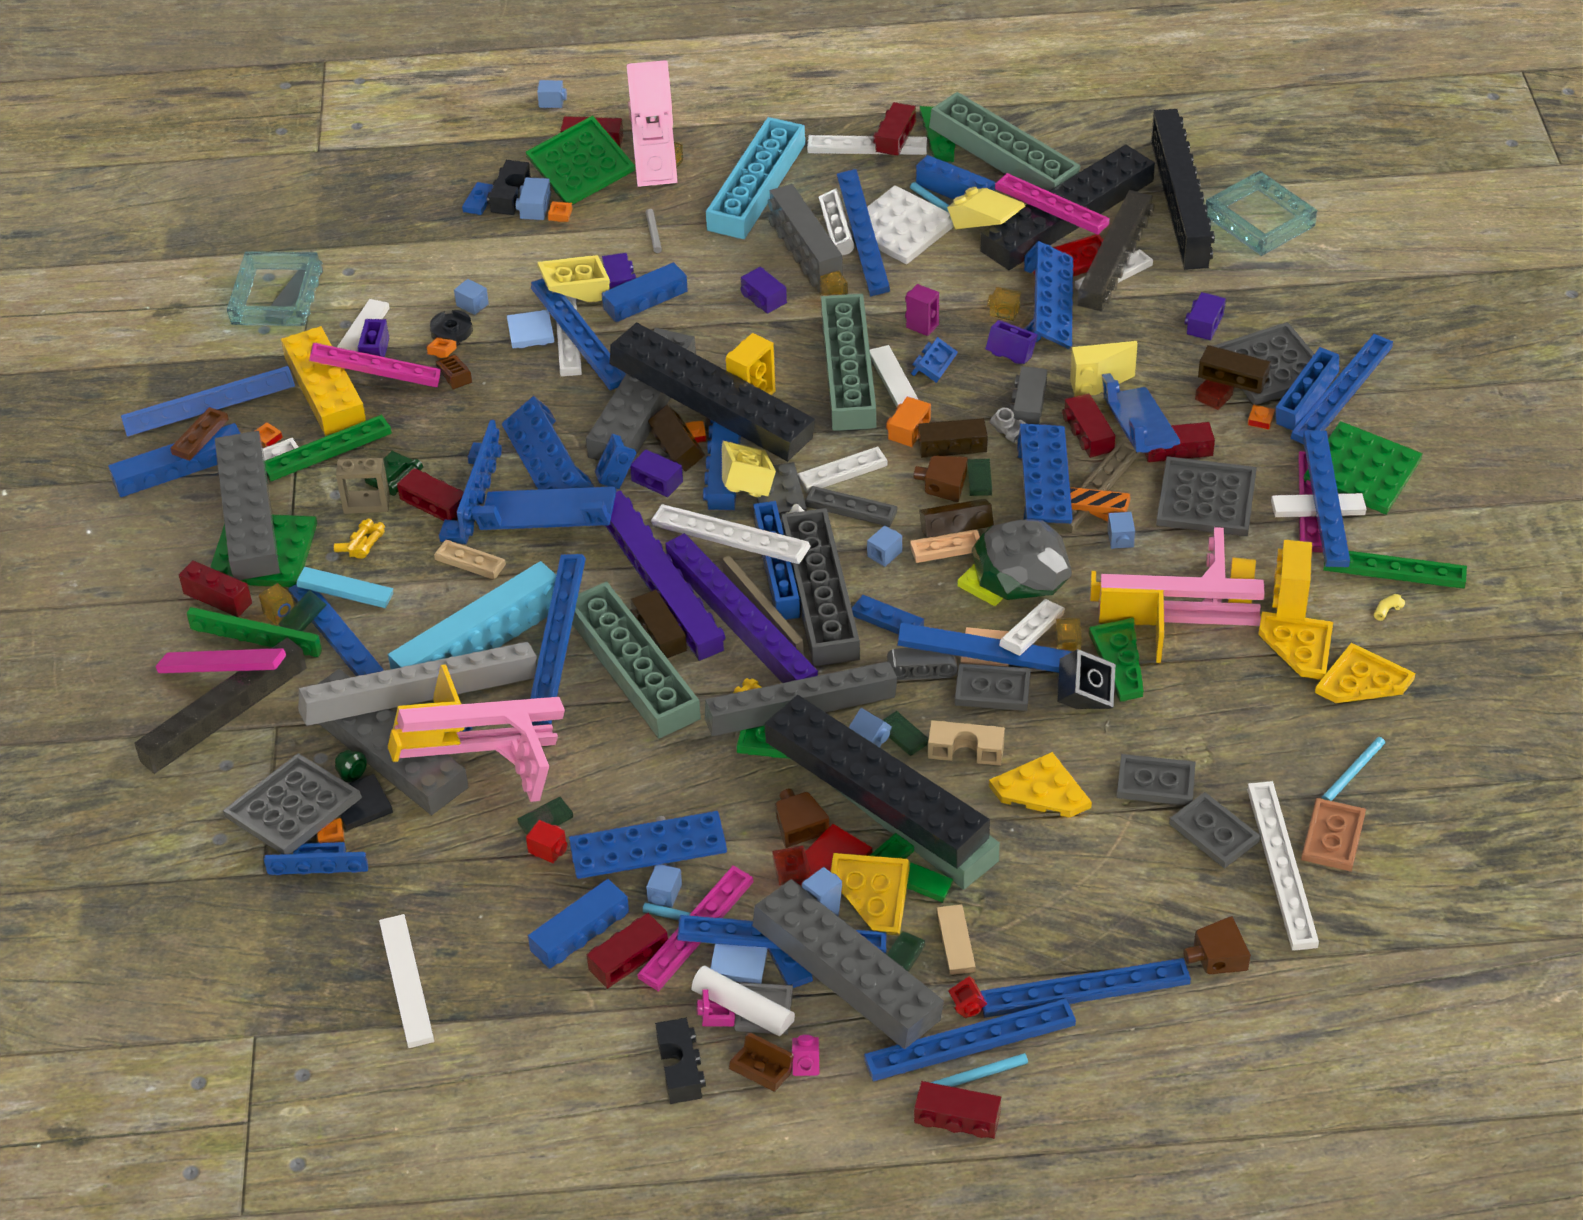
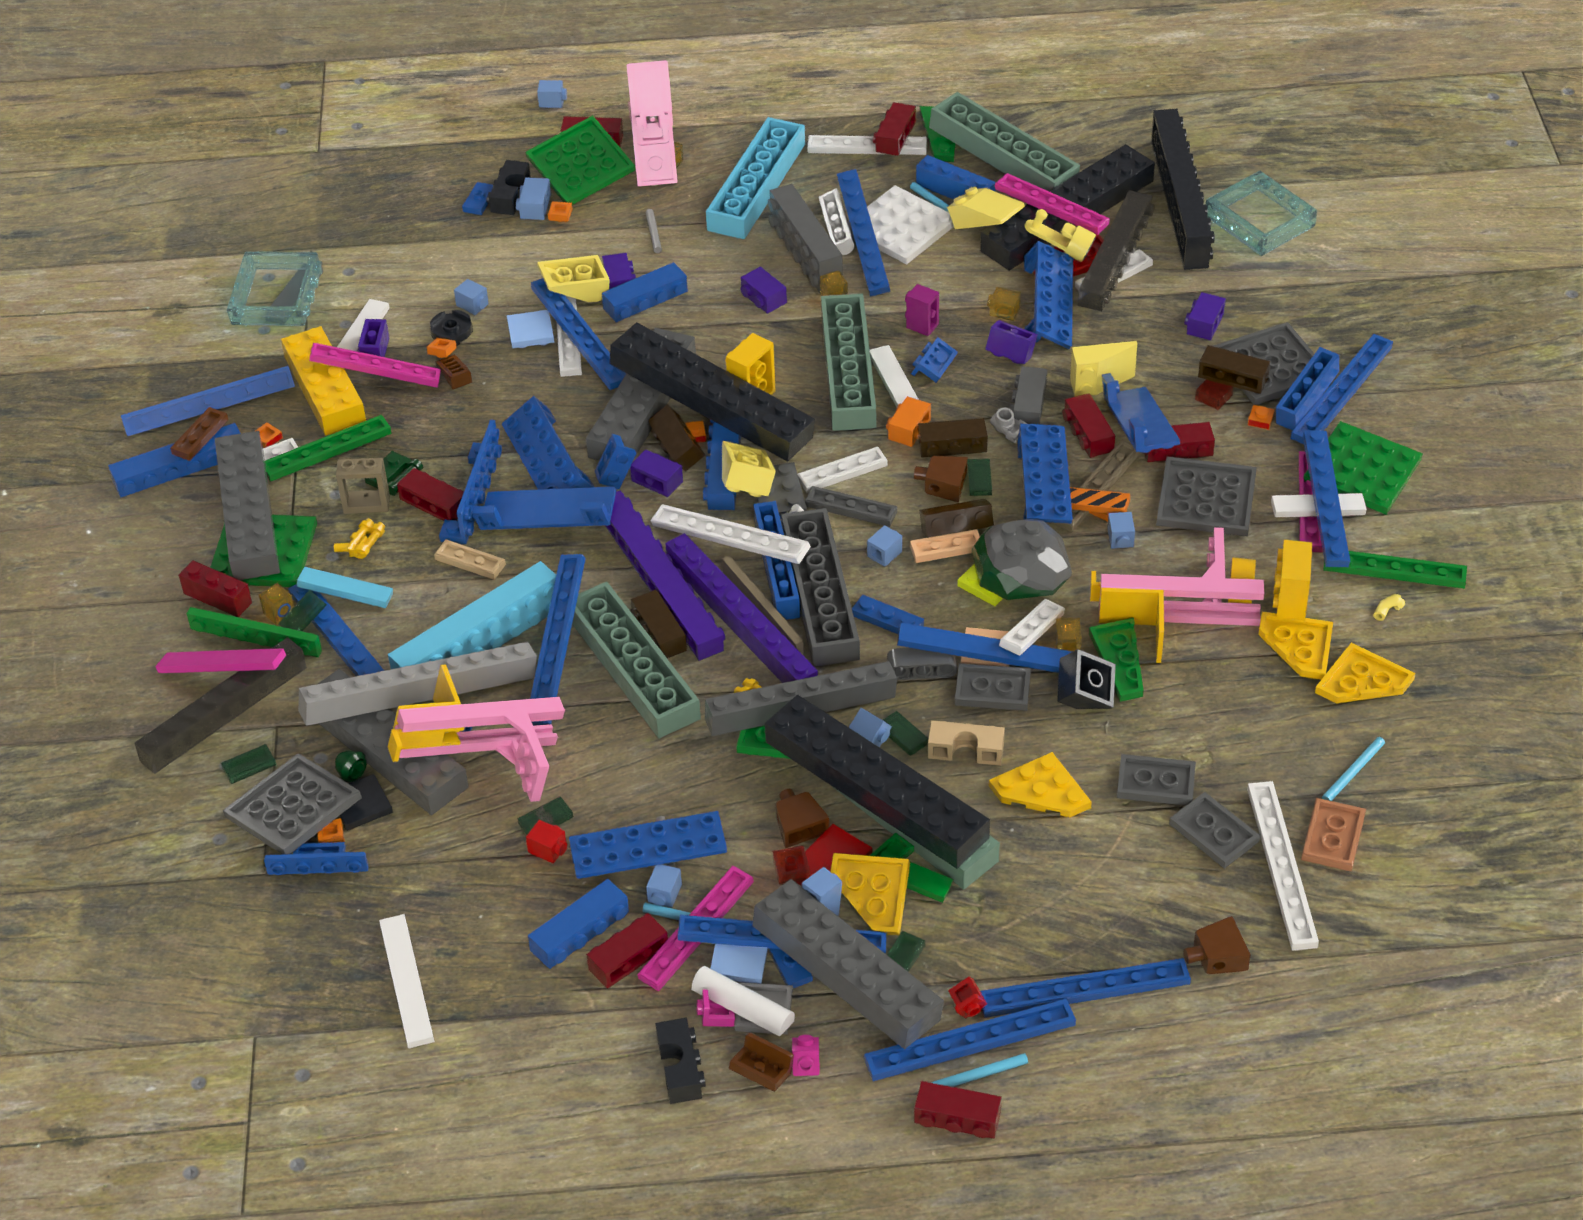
tan tile [937,904,976,975] -> none
none -> clear green tile [221,744,276,784]
none -> light yellow piece [1025,209,1096,262]

